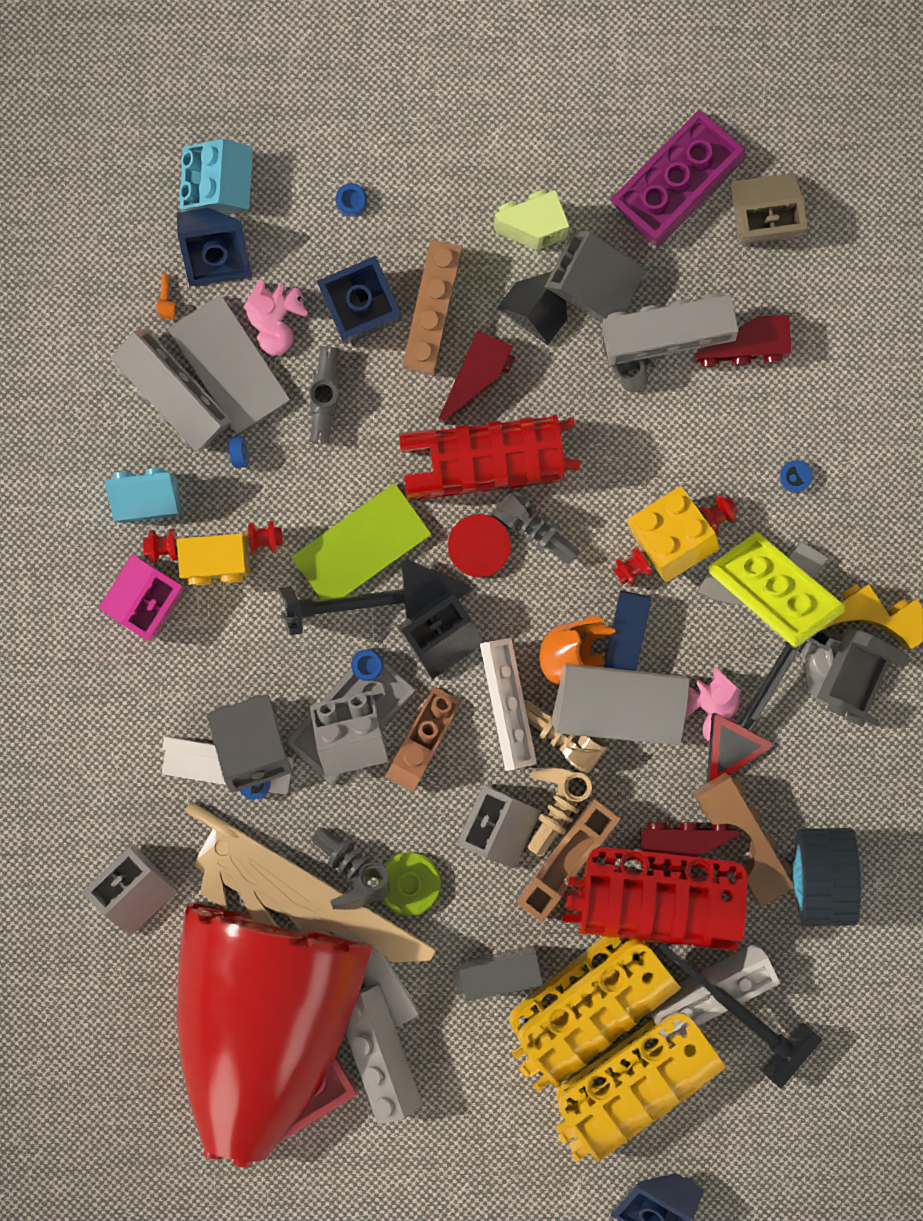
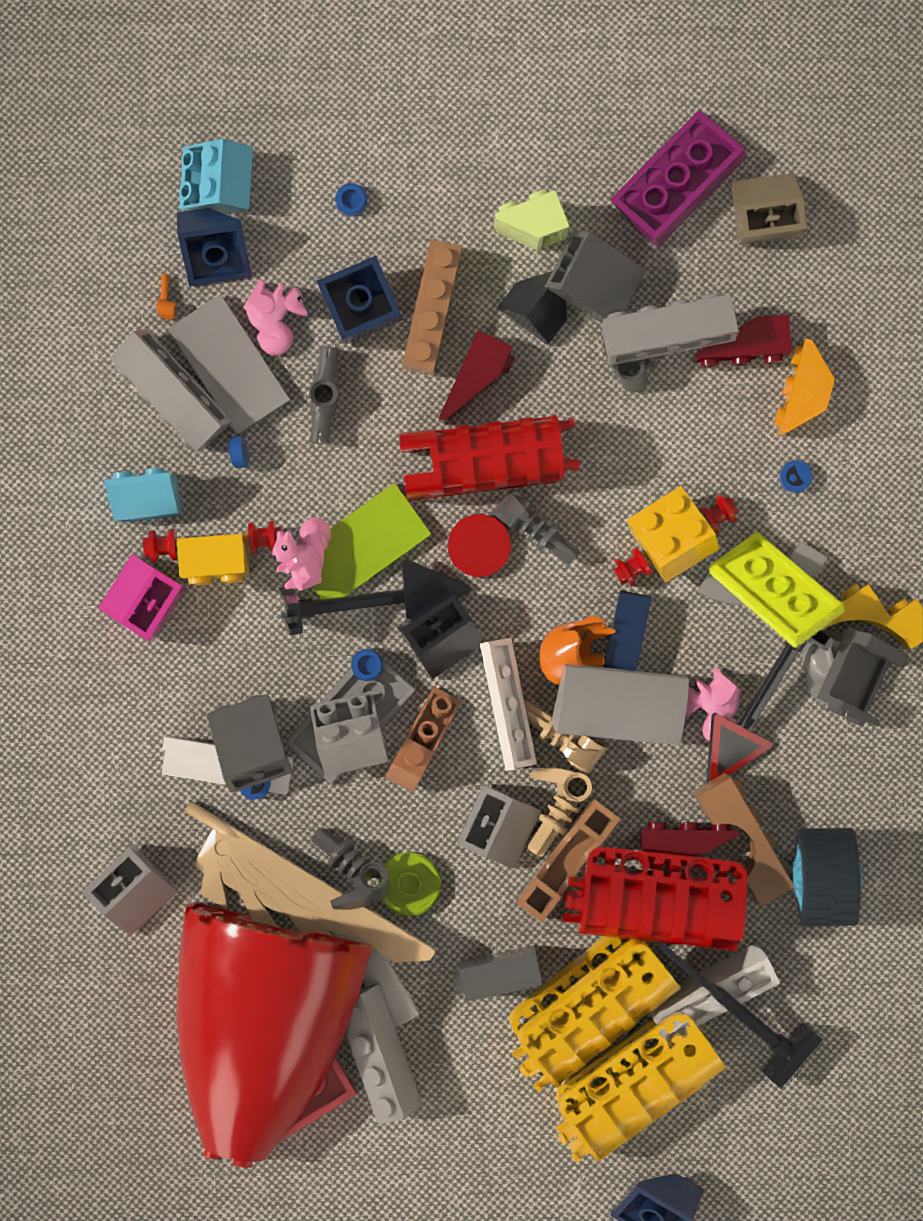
none -> bright pink animal [273,518,331,590]
none -> light orange slope [774,338,835,436]

